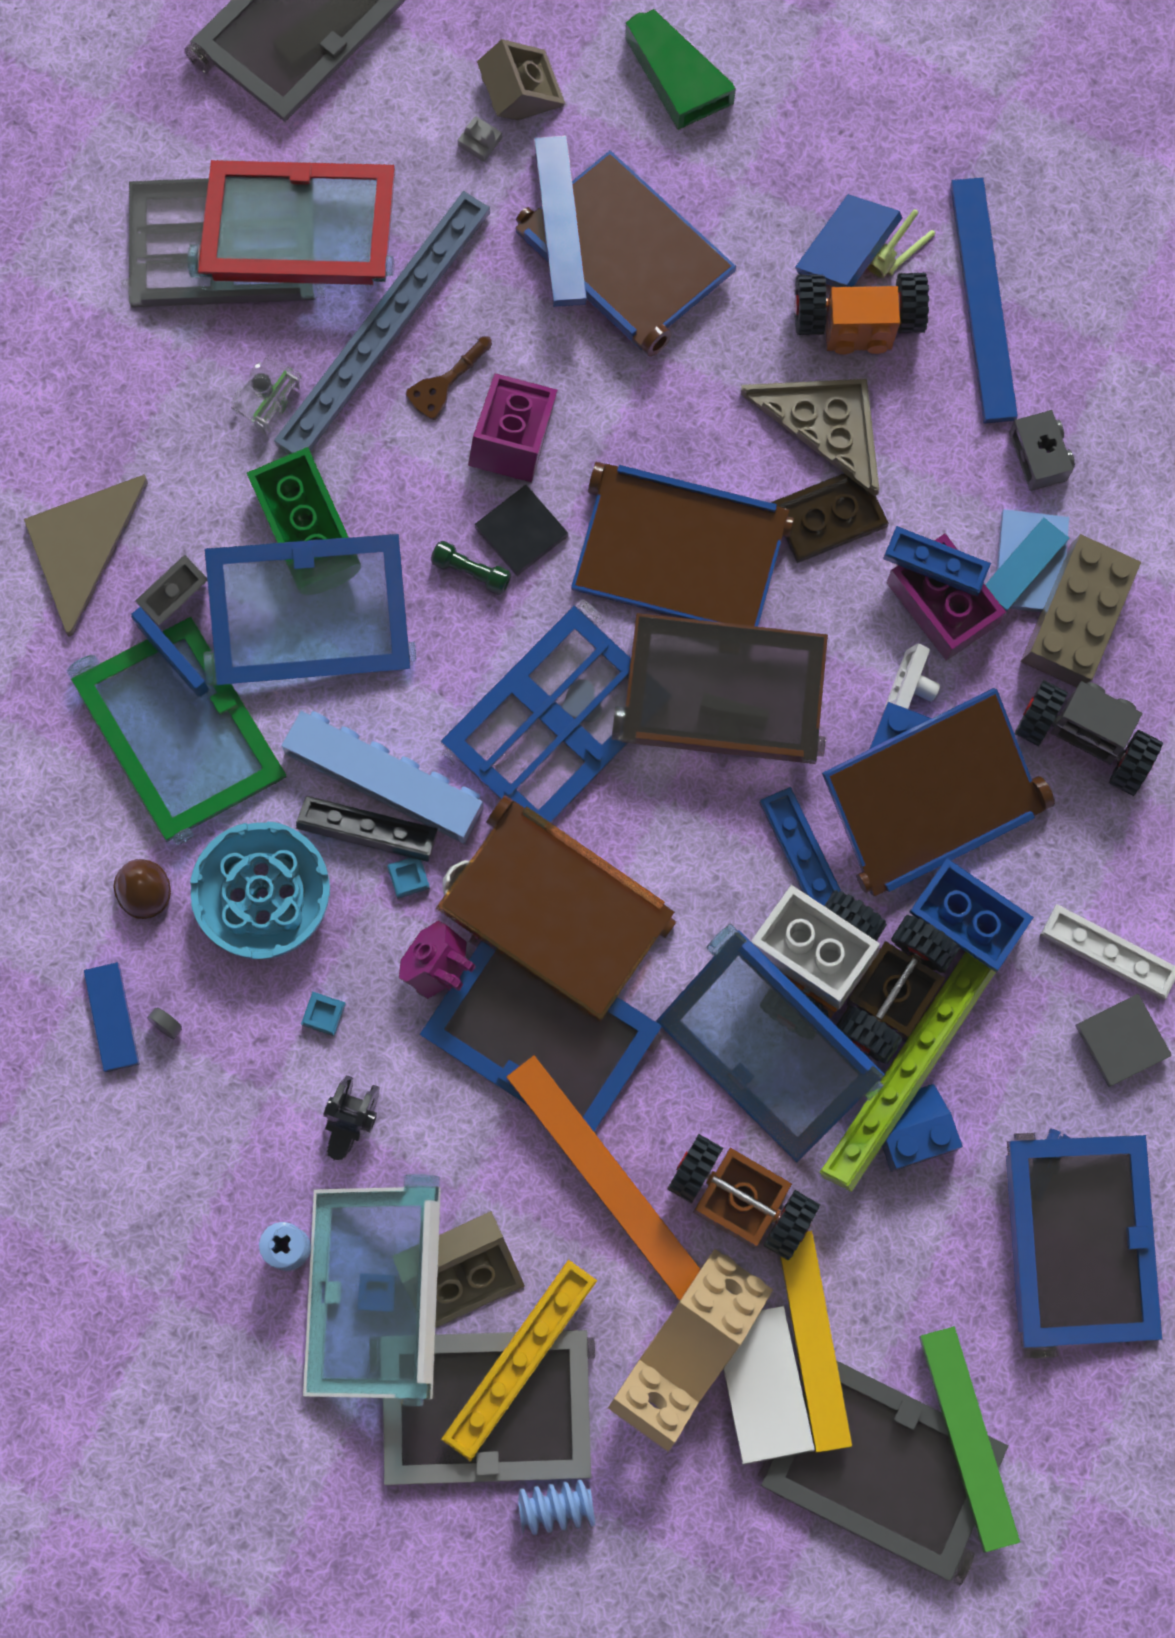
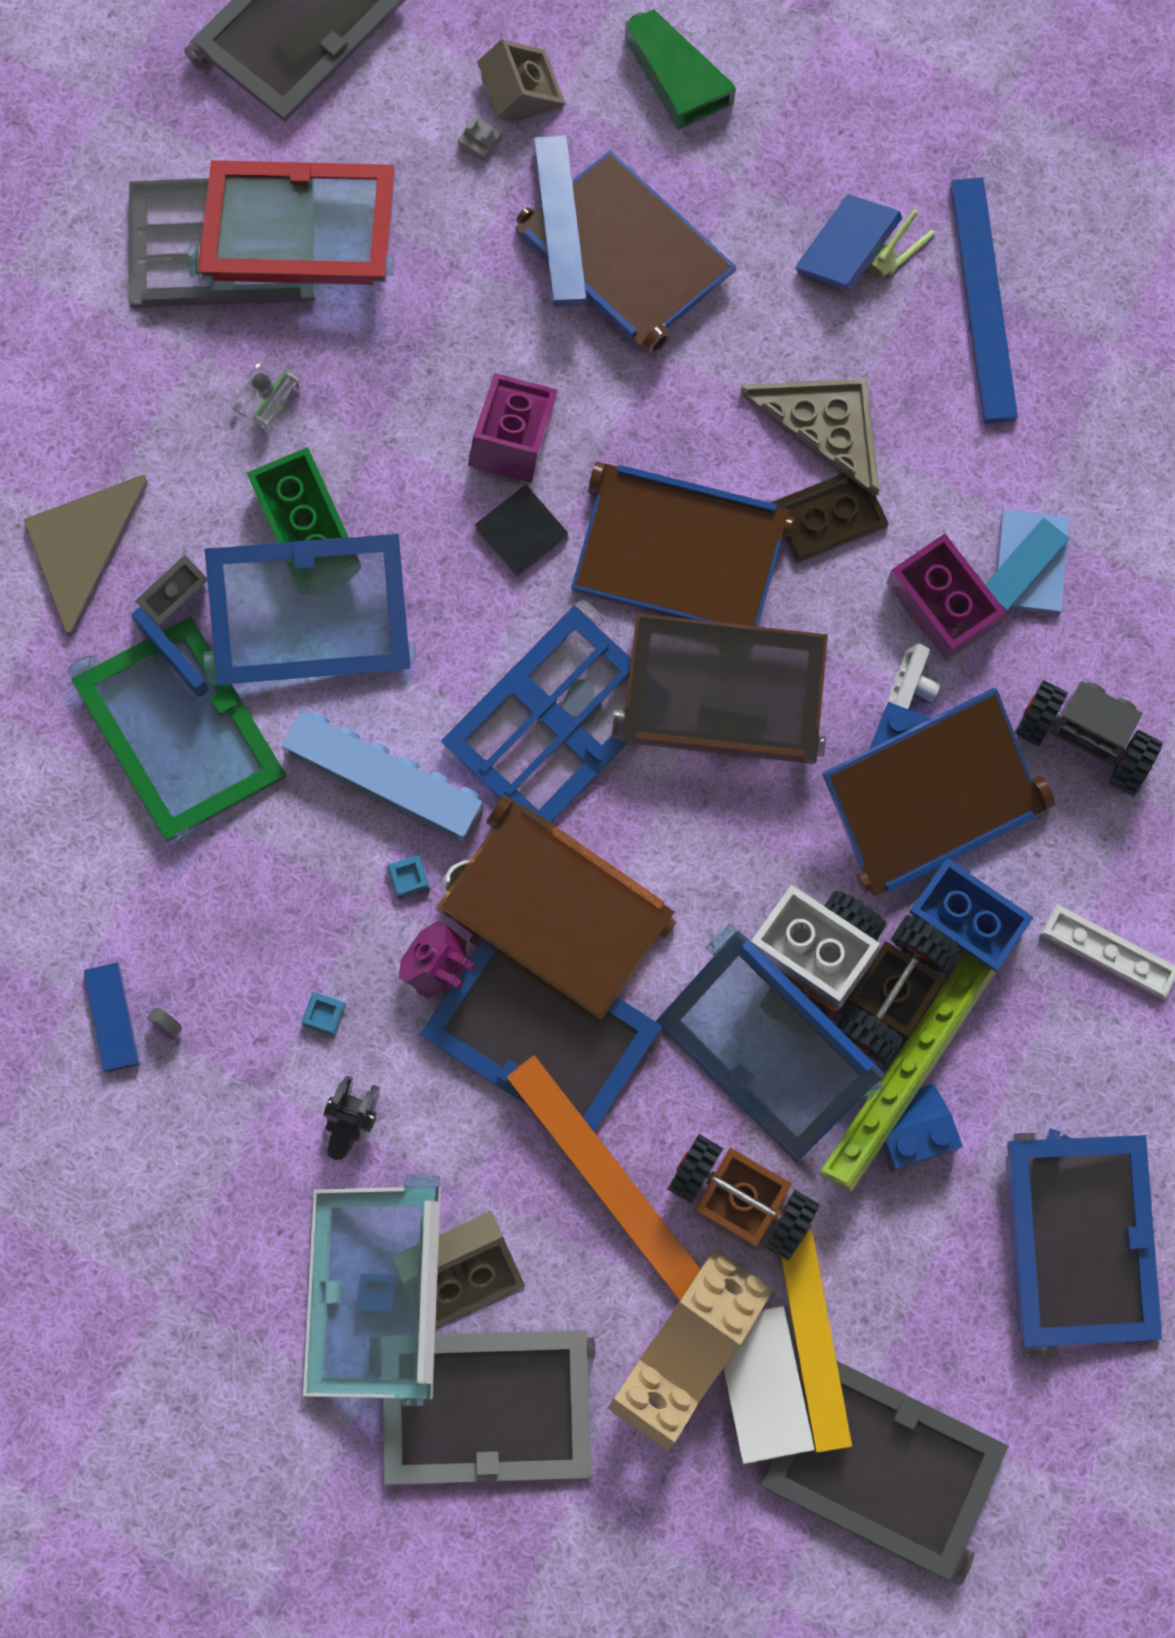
reddish brown hat [113,859,171,919] -> none
medium azure brick [190,821,330,959] -> none
light blue piece [259,1222,311,1271] -> none
sand blue plate [274,191,490,454] -> none
black tile [296,796,438,862] -> none
reddish brown piece [406,336,492,420] -> none
dark green piece [430,540,511,595] -> none
yellow tile [441,1259,598,1461] -> none
light blue piece [518,1480,595,1535] -> none
blue tile [759,787,841,906] -> none
brick [794,273,929,355] -> none
blue tile [883,526,991,597] -> none
bright green tile [919,1326,1021,1552] -> none
dark grey brick [1009,410,1075,491] -> none
dark tan brick [1020,534,1141,687] -> none
dark grey tile [1075,994,1172,1088] -> none

